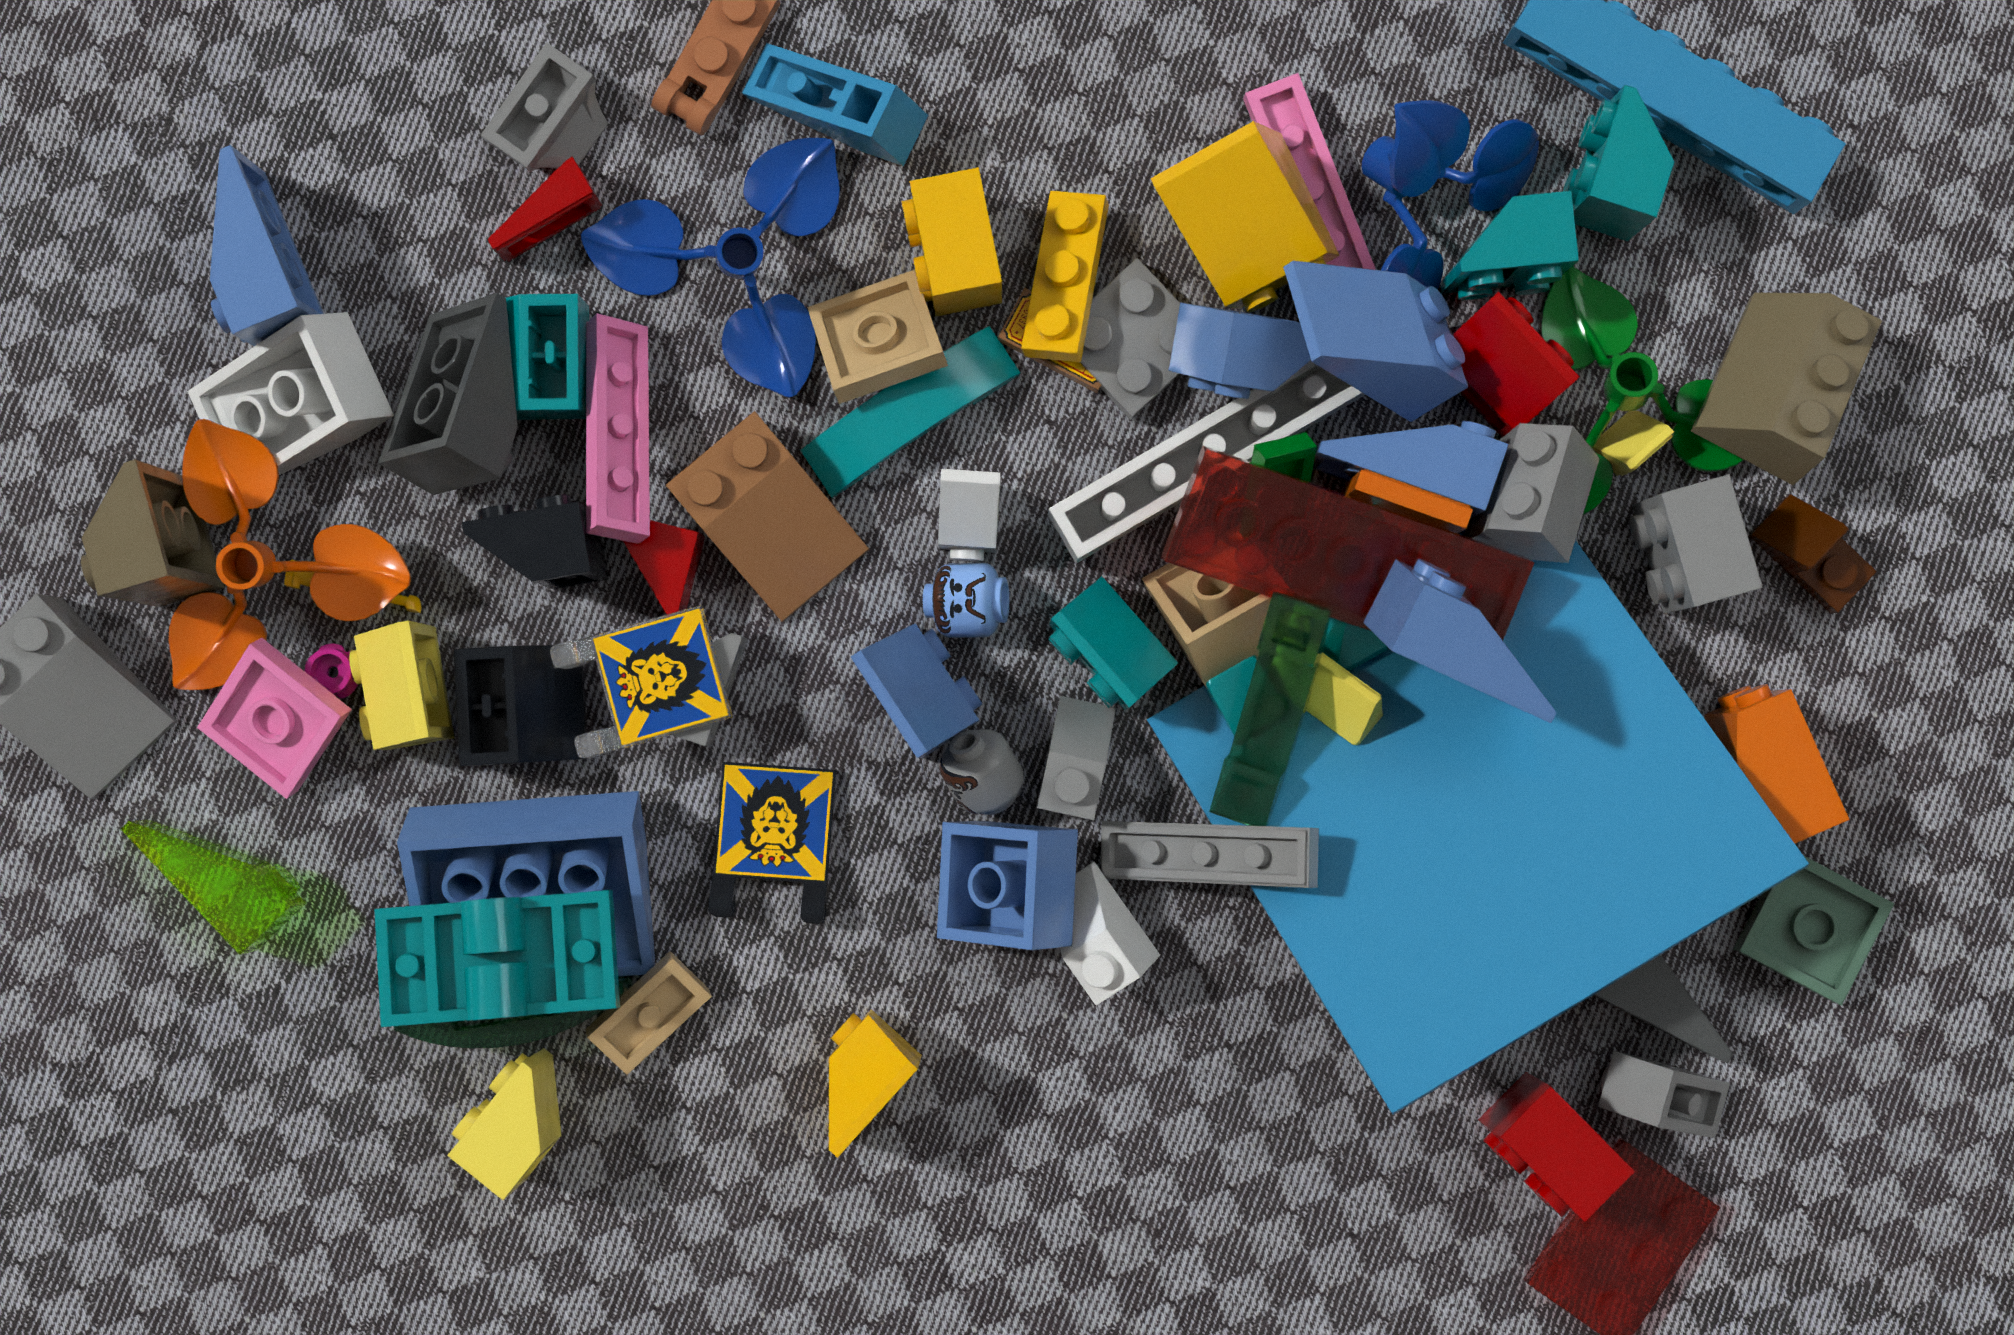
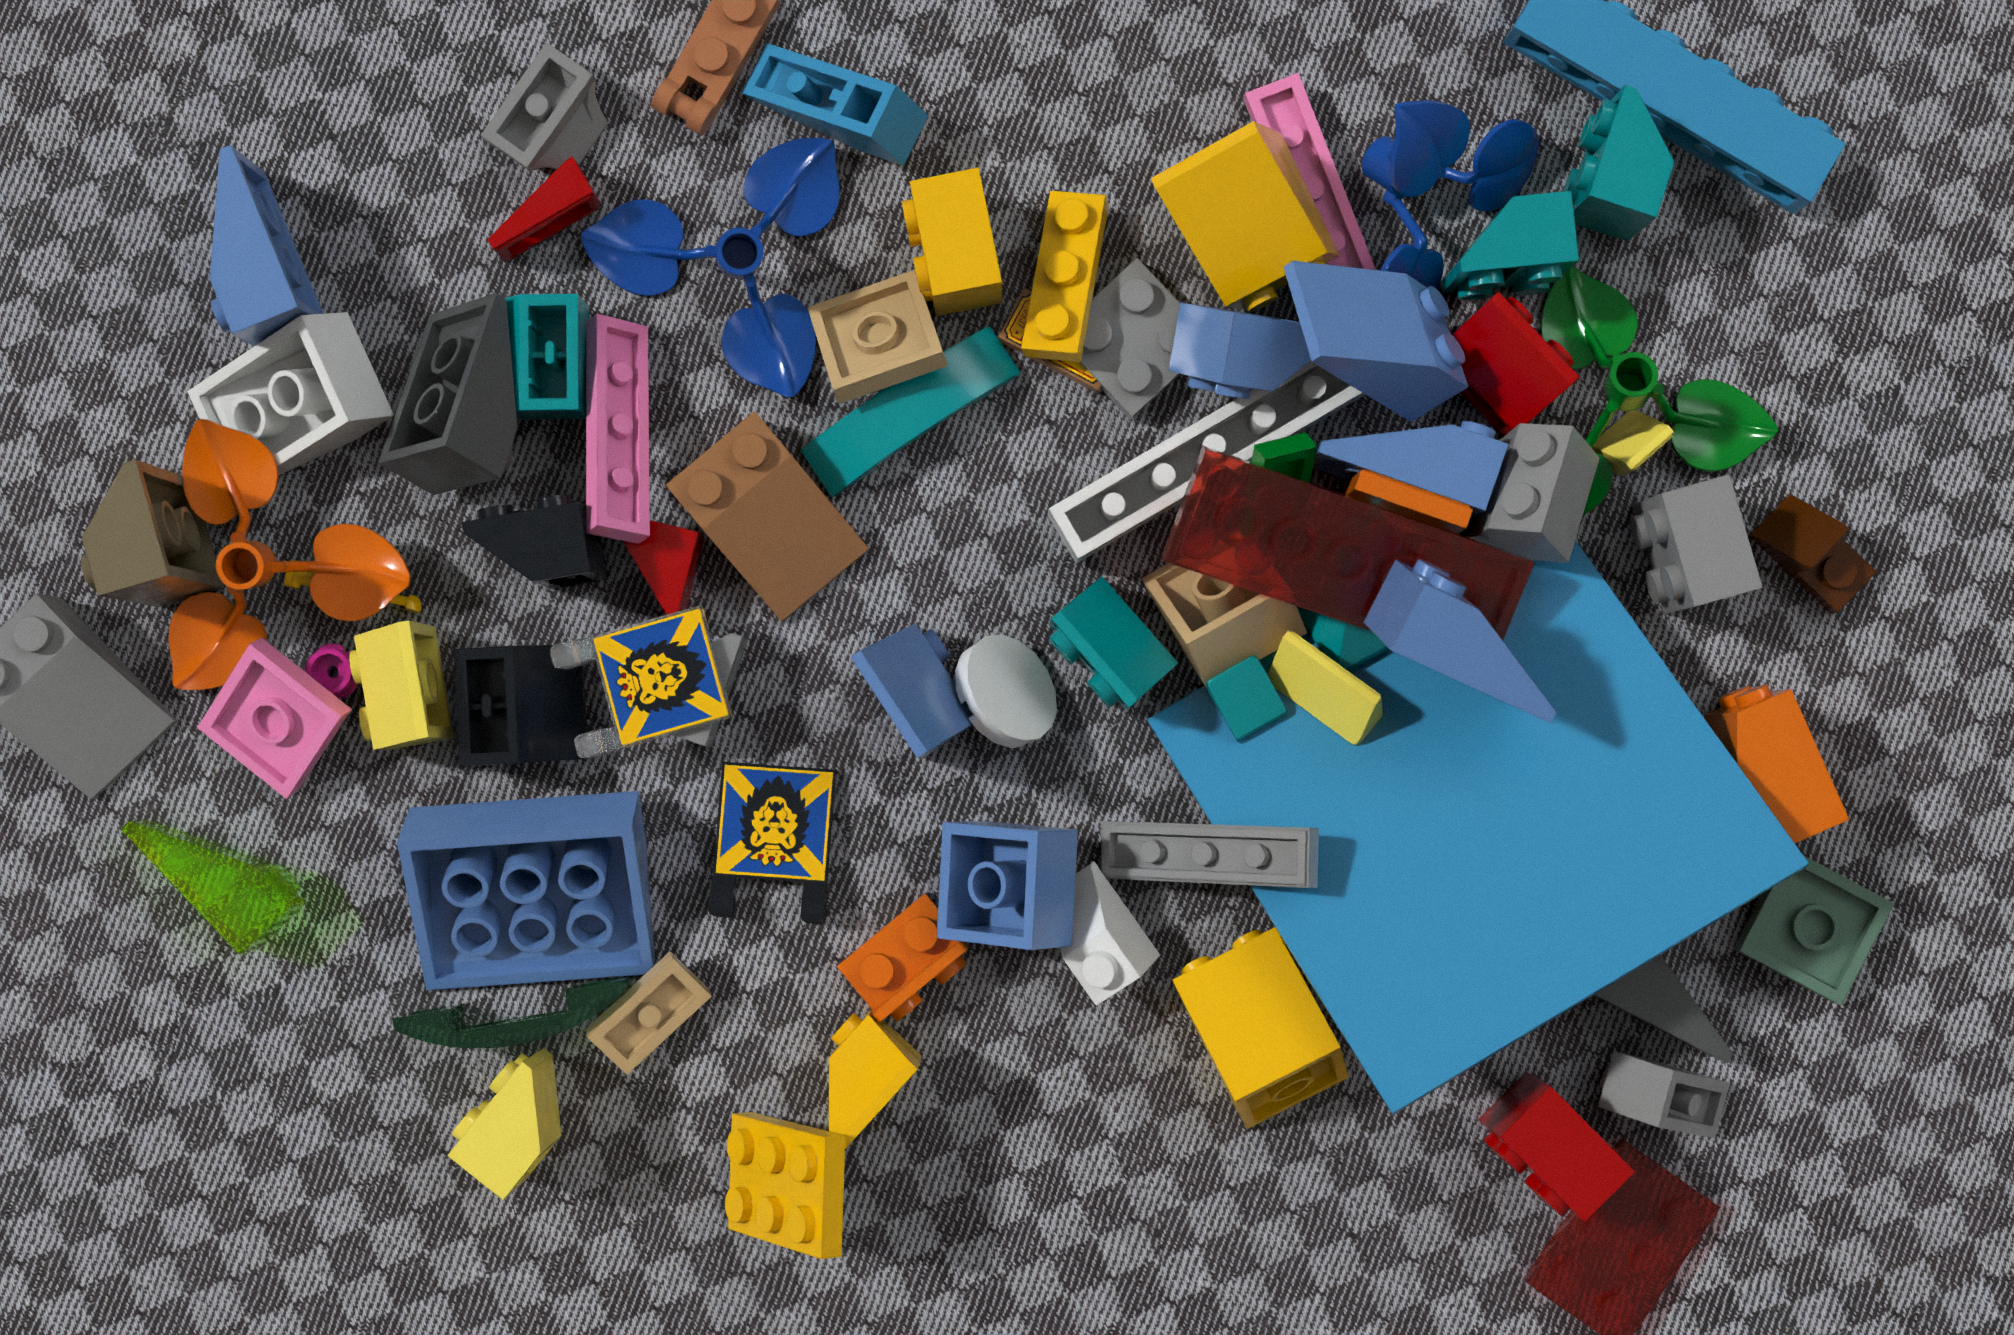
teal plate [374,890,620,1027] -> none
light blue head [923,563,1010,638] -> none
white slope [938,469,1001,562] -> none
light grey head [939,729,1024,815] -> none
light grey slope [1036,696,1116,821] -> none
clear green slope [1209,591,1332,826] -> none
dark tan slope [1691,292,1882,485] -> none
none -> yellow plate [725,1112,845,1259]
none -> orange bracket [837,892,969,1023]
none -> white tile [955,634,1057,748]
none -> yellow slope [1172,927,1348,1129]

